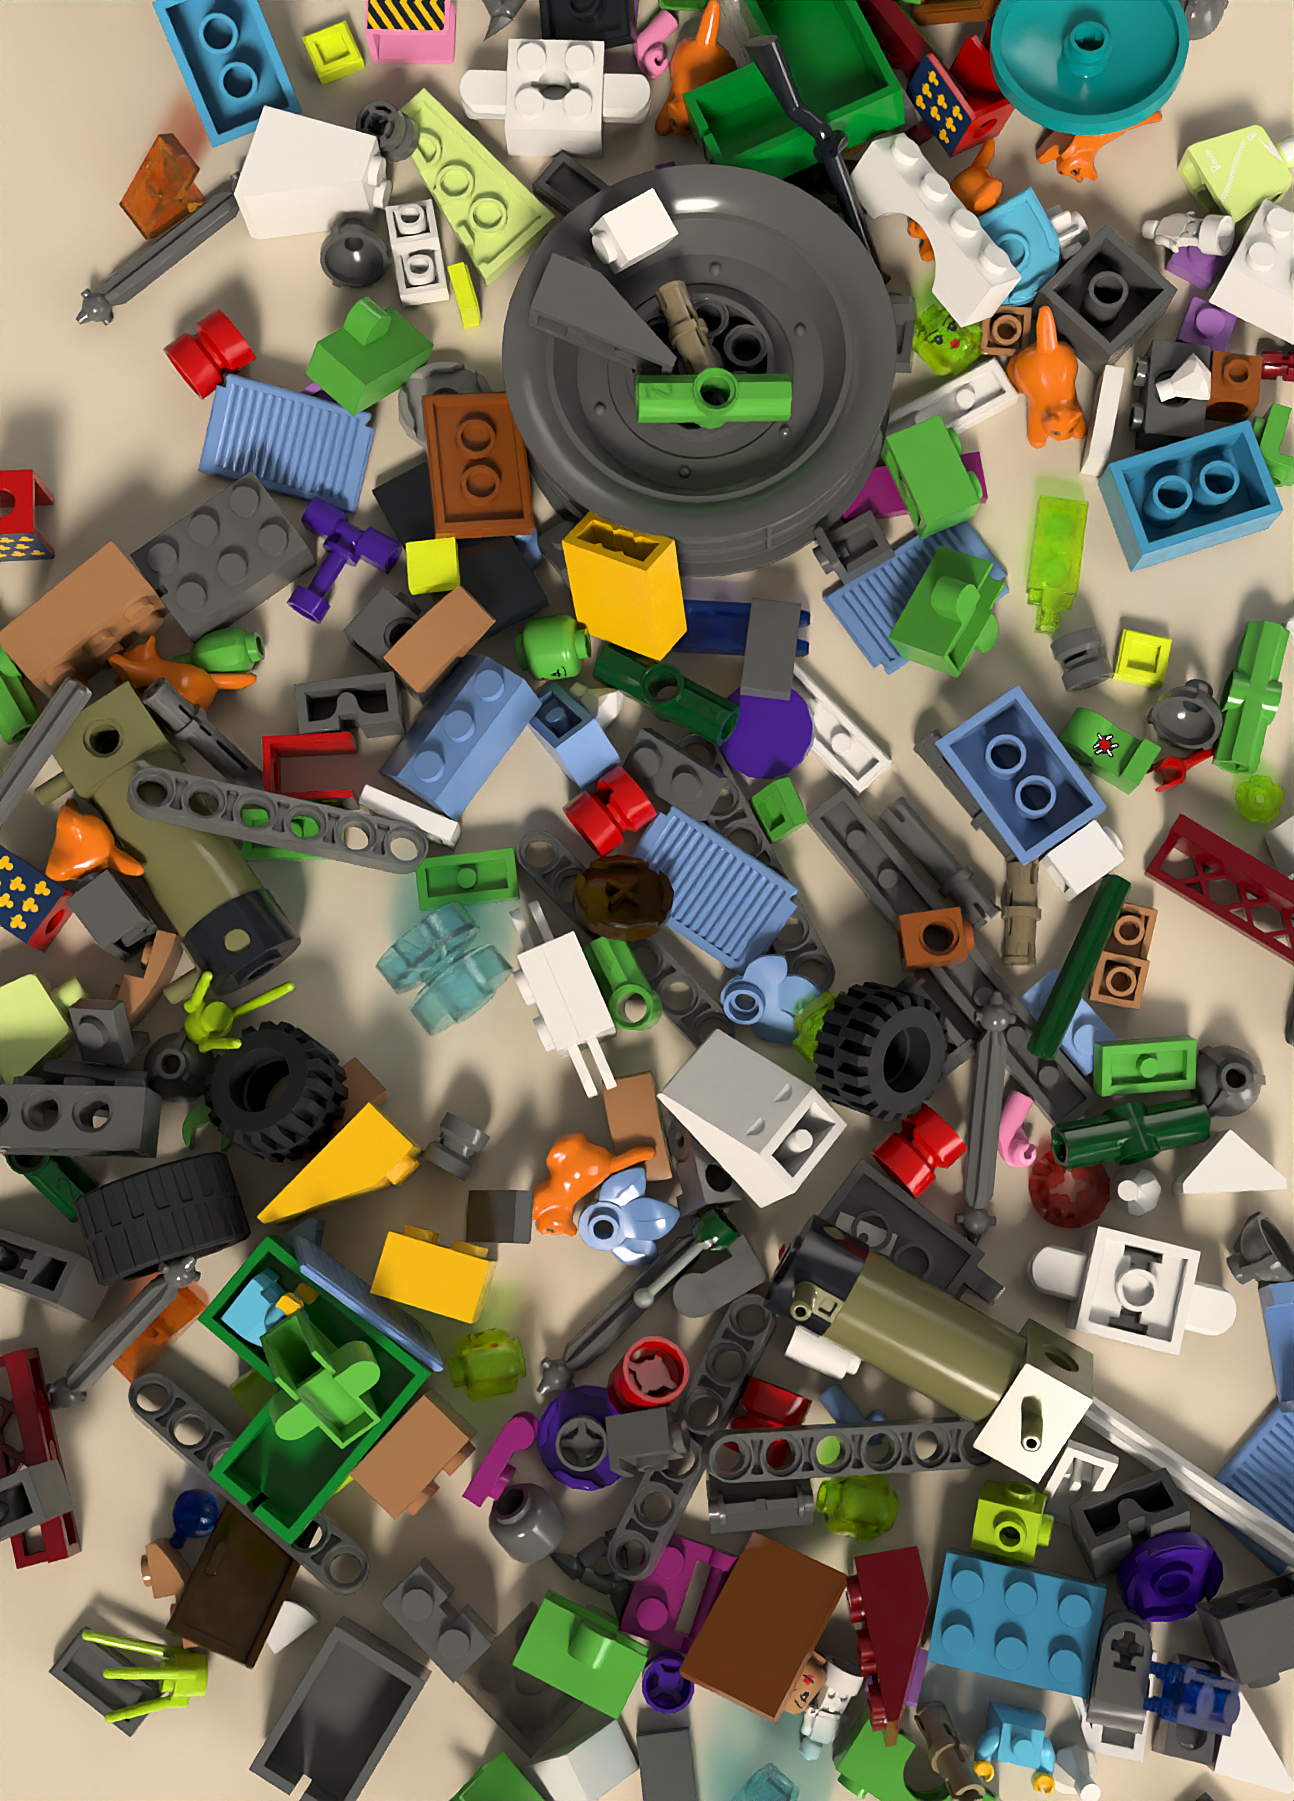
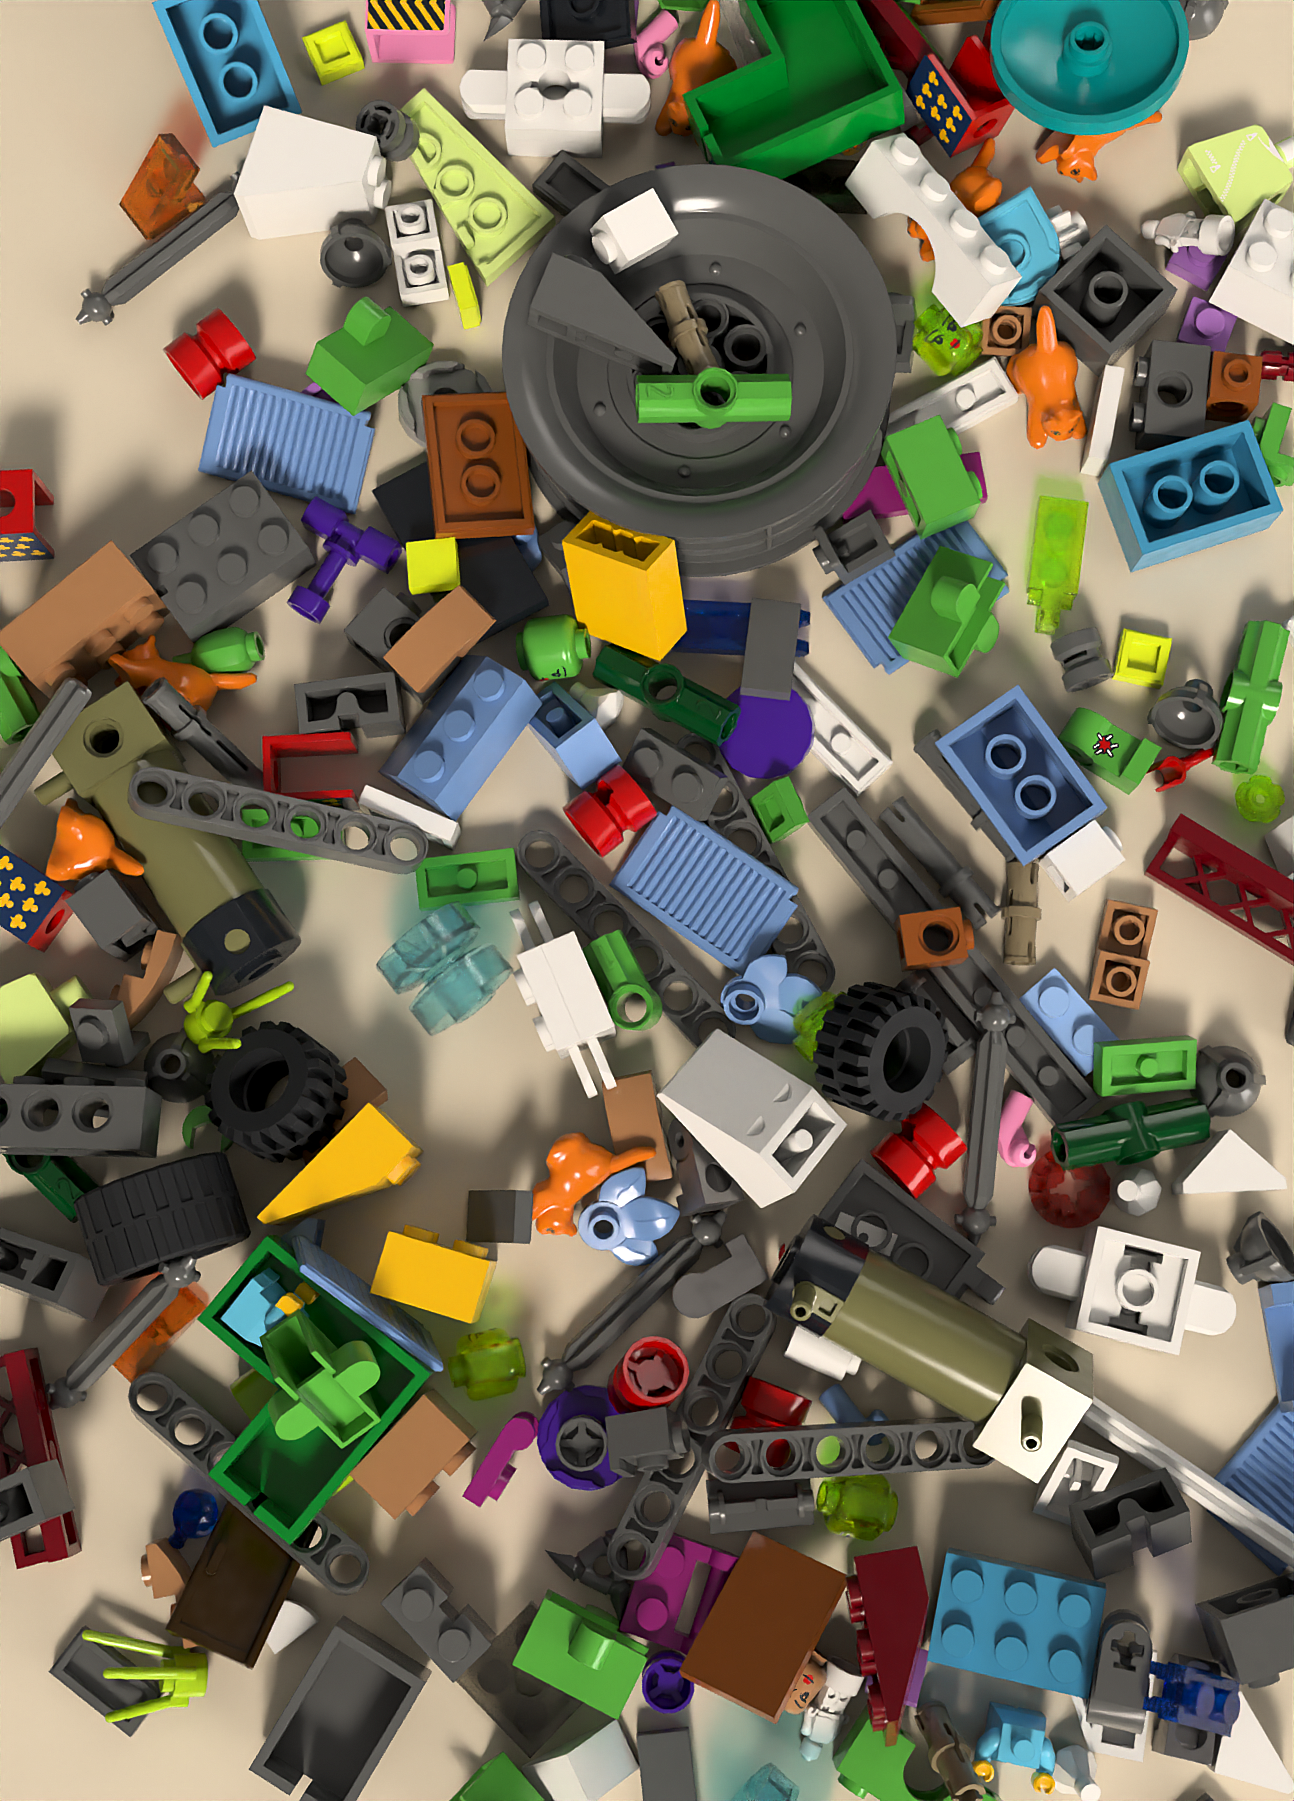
dark grey wheel [422,1112,490,1181] -> none
dark grey head [488,1483,566,1563] -> none
dark brown tile [572,855,674,942] -> none
hinge [633,1205,741,1308] -> none
black piece [744,35,891,285] -> none
lime brick [970,1480,1054,1564] -> none
dark green axle [1027,874,1131,1060] -> none
dark purple tile [1117,1531,1224,1622] -> none
white rock [1155,353,1211,402] -> none

